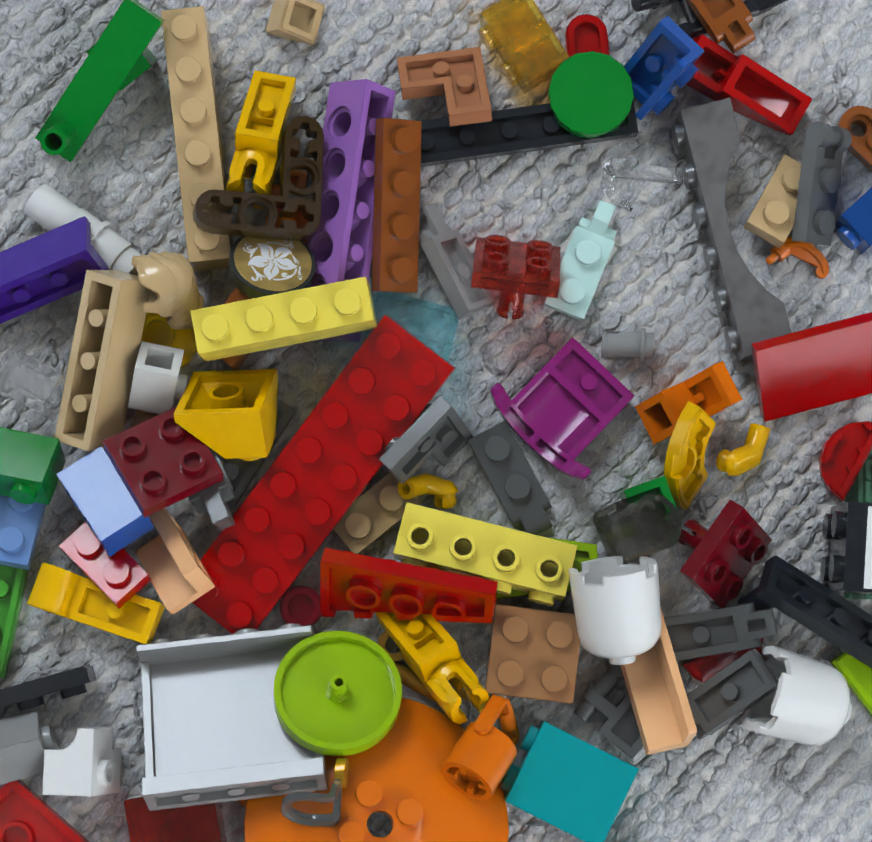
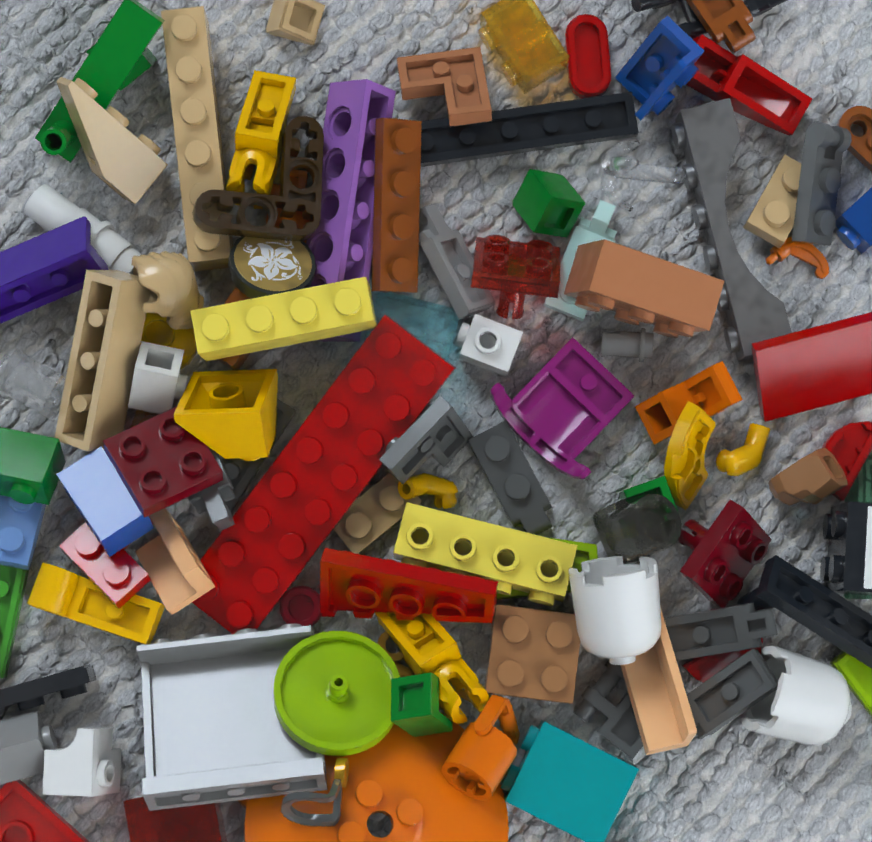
green tile [548,51,634,138] -> none
none -> tan slope [56,77,168,204]
none -> green panel [391,672,453,737]
none -> white brick [454,314,523,377]
none -> green panel [513,169,585,238]
none -> nougat brick [564,239,724,338]
none -> medium nougat rock [768,448,848,506]

